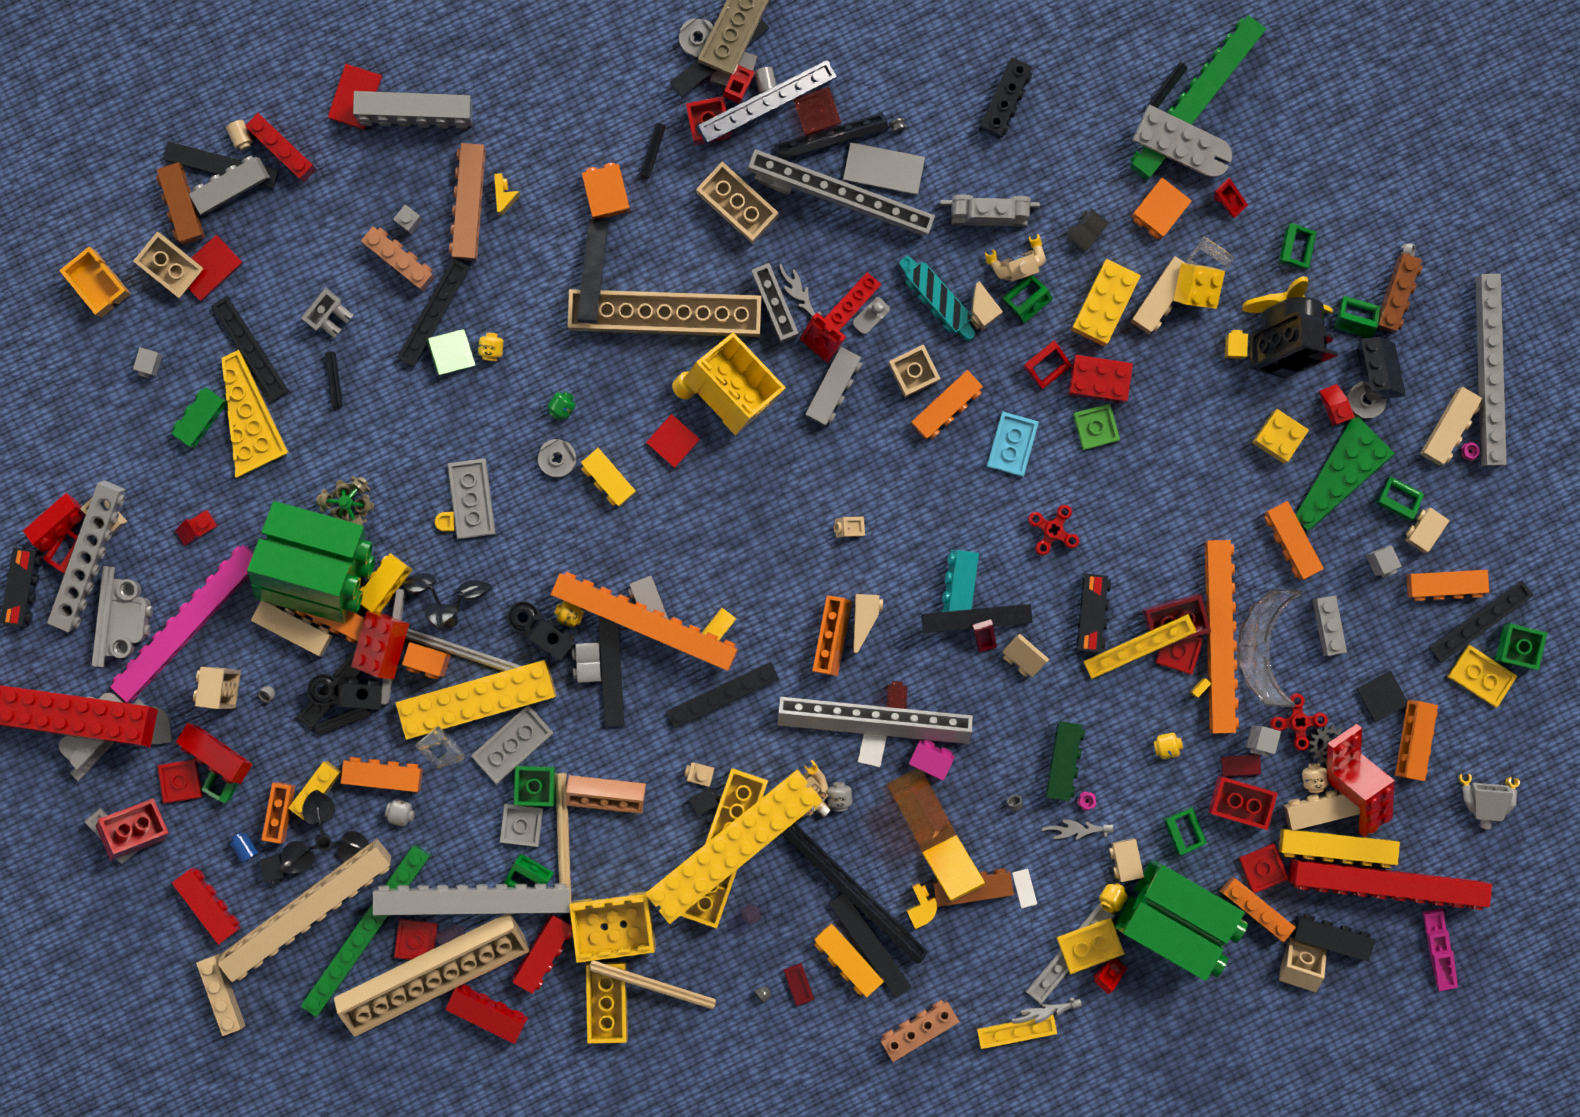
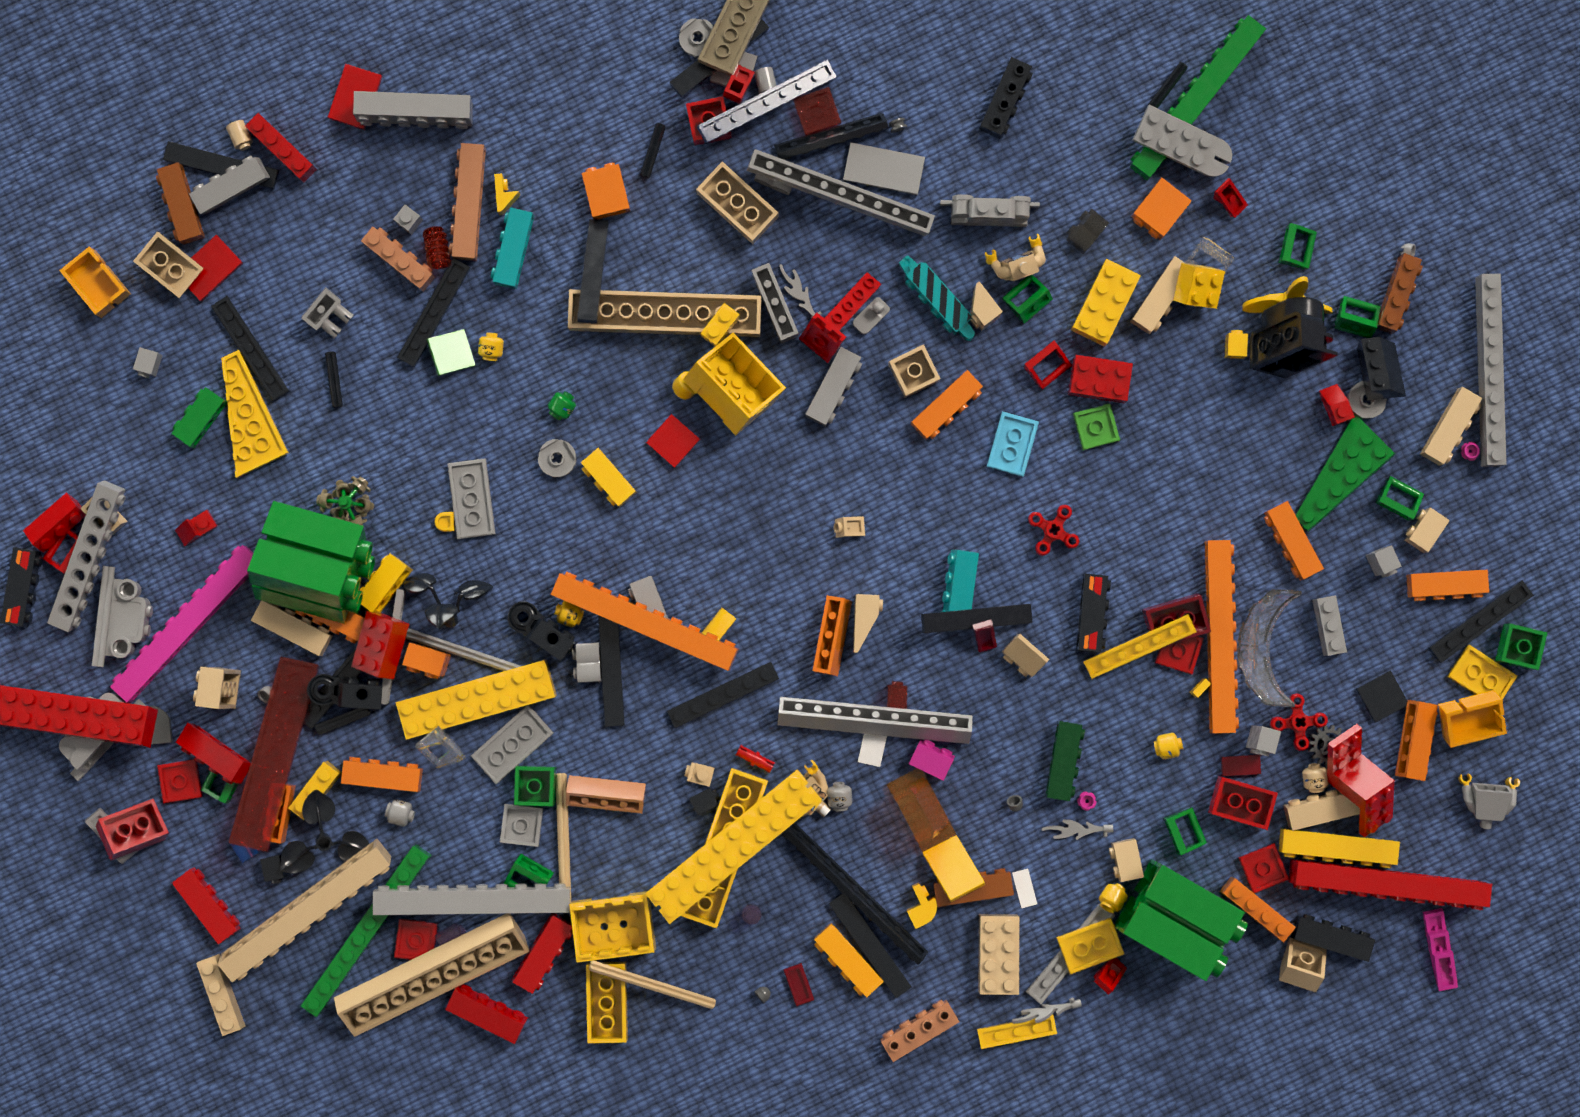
yellow brick [1252,409,1309,464] -> none
none -> clear red plate [229,657,319,852]
none -> clear red piece [423,226,451,269]
none -> teal brick [491,207,535,289]
none -> yellow brick [701,303,740,347]
none -> red pin [735,745,775,773]
none -> tan brick [978,914,1019,995]
none -> light orange piece [1438,690,1507,748]

